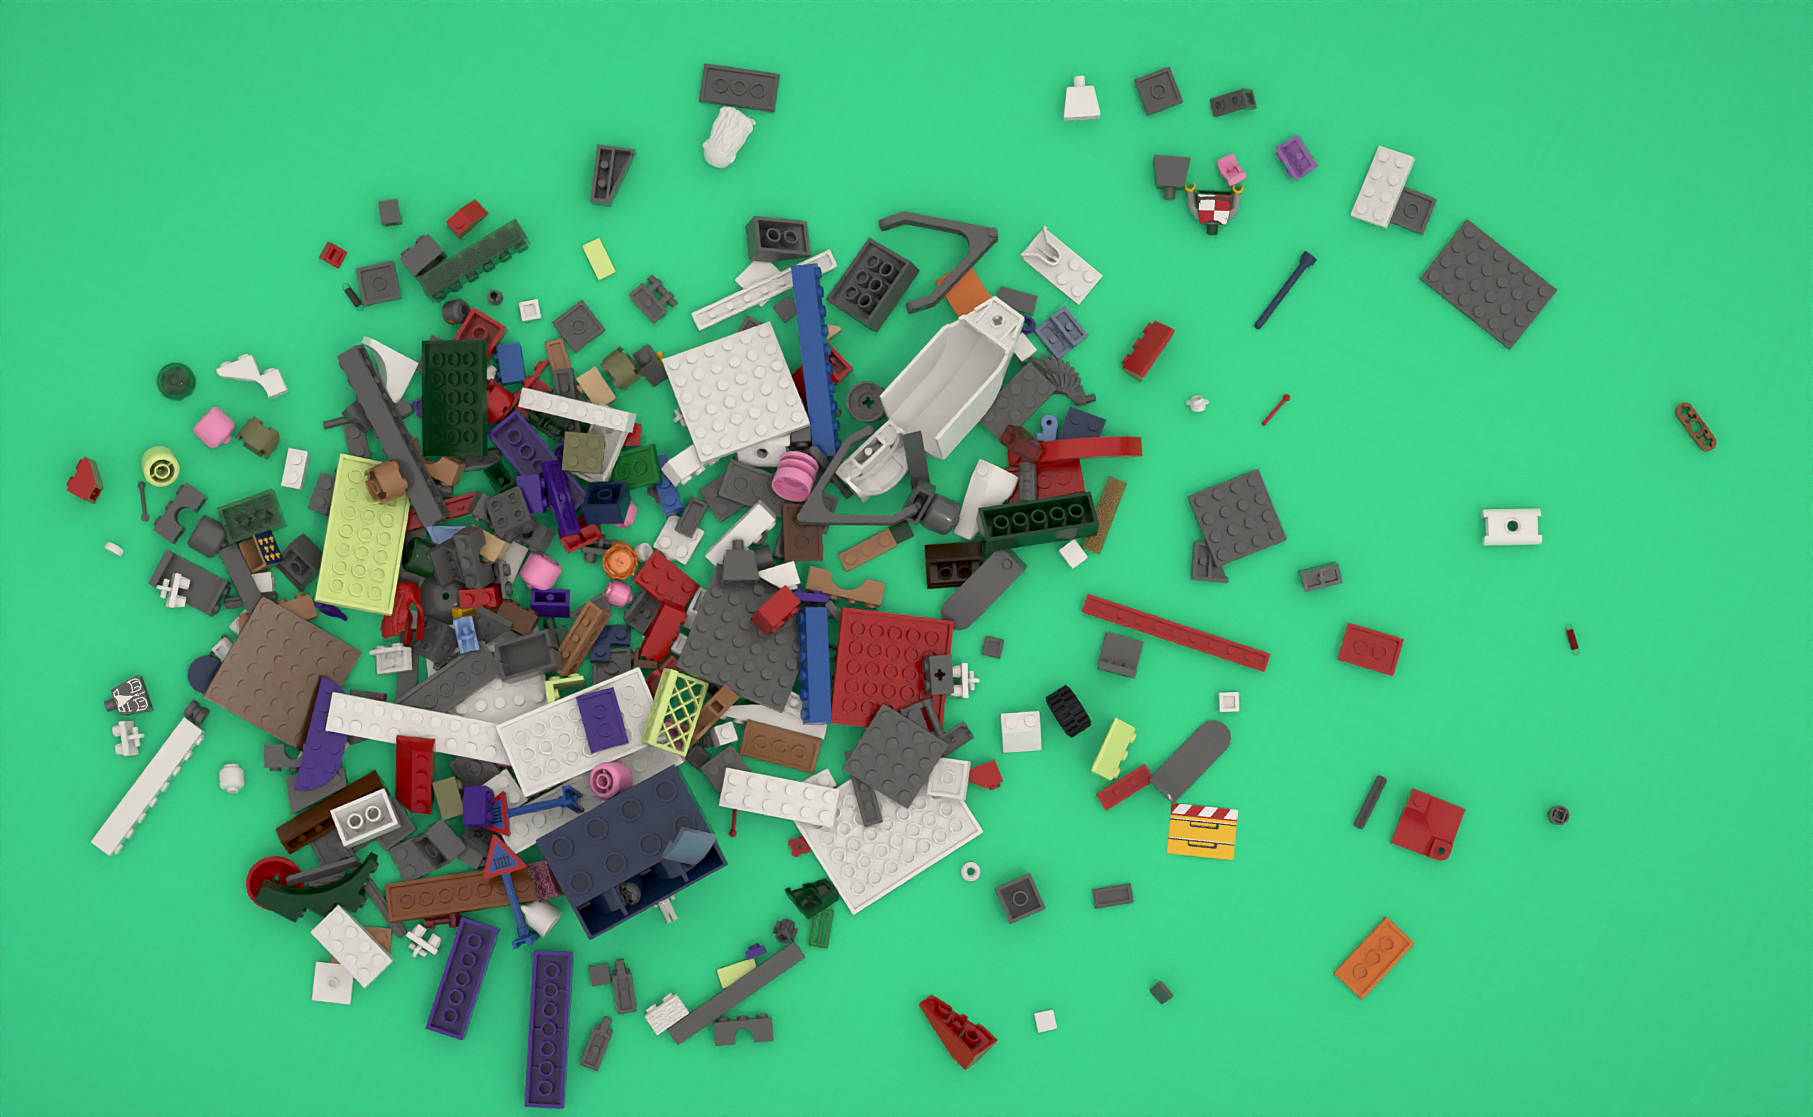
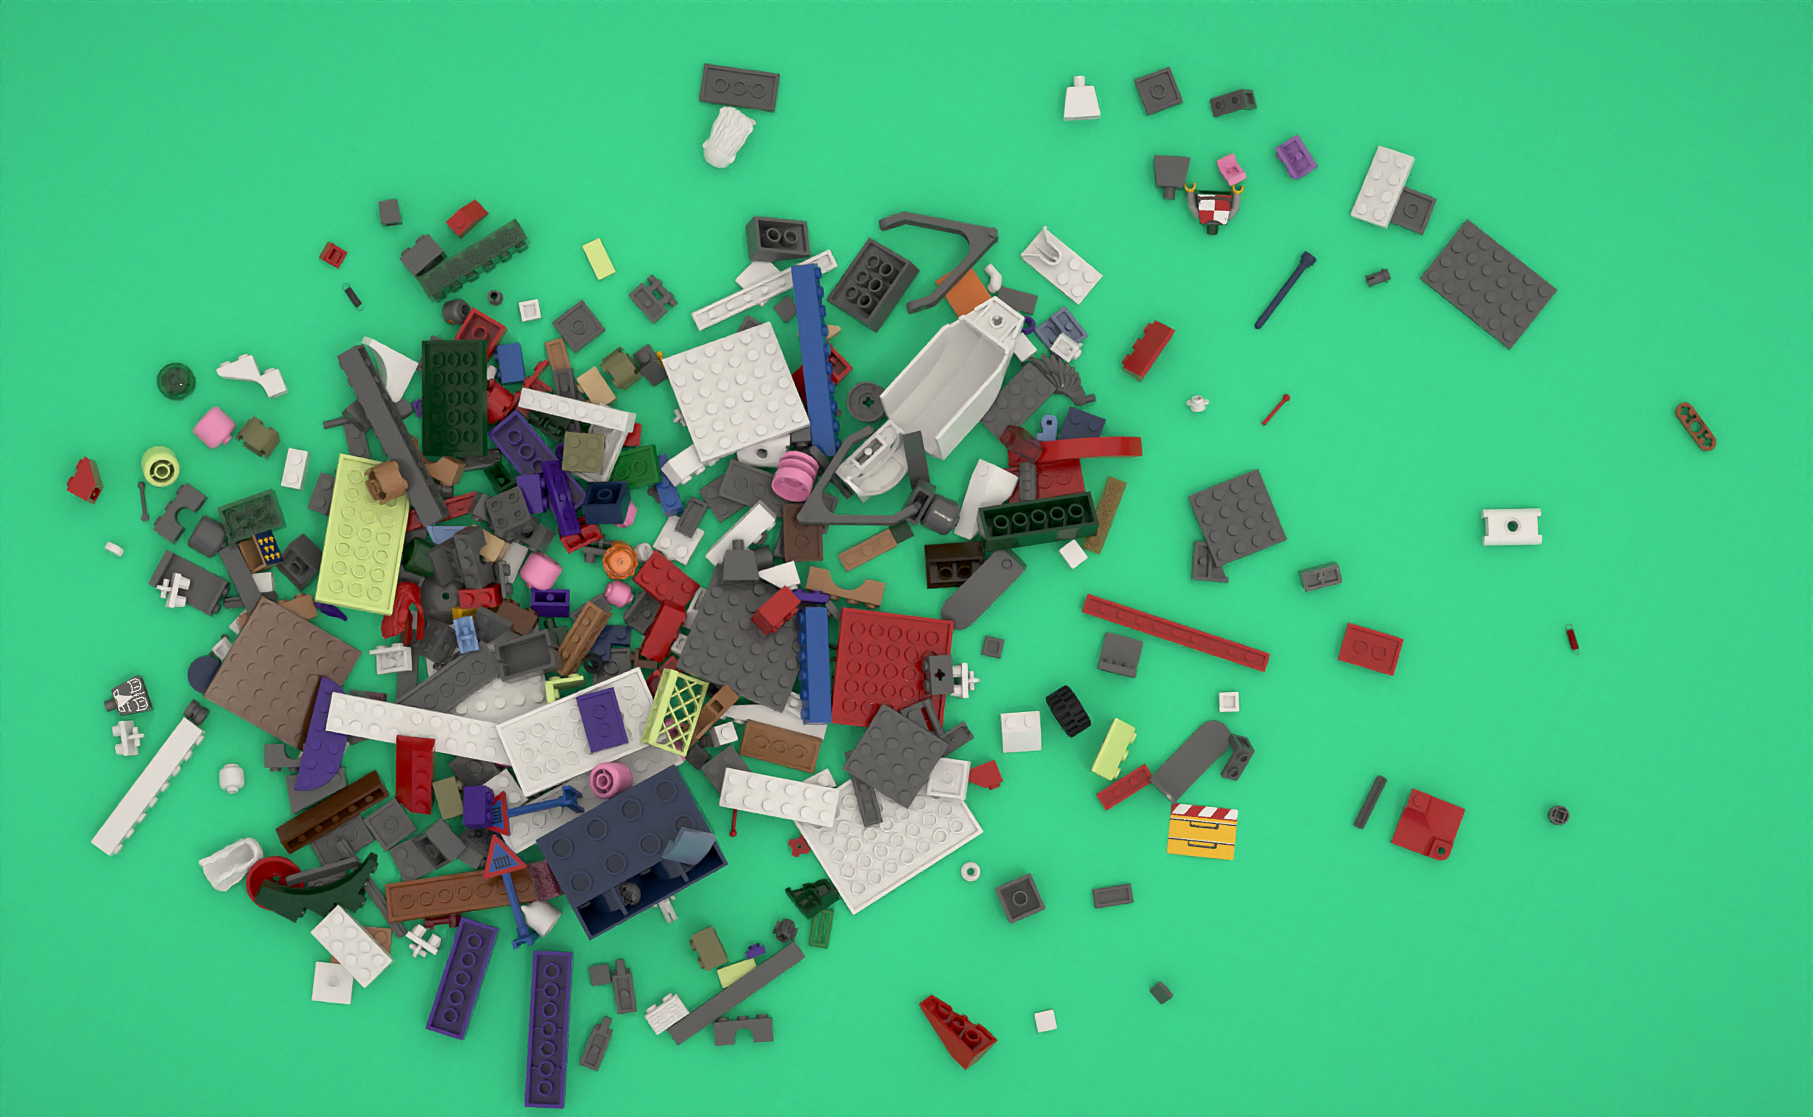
white slope [330,788,402,849] -> none
dark grey plate [356,261,402,307] -> none
dark grey wedge [590,144,637,207] -> none
orange tile [1334,917,1415,1000] -> none
none -> white hair [199,837,264,891]
none -> black piece [583,653,603,673]
none -> olive brick [689,926,729,971]
none -> white arm [984,264,1002,293]
none -> white bracket [1050,333,1083,362]
none -> dark grey bracket [1221,733,1255,781]
none -> dark grey pin [1365,268,1391,287]

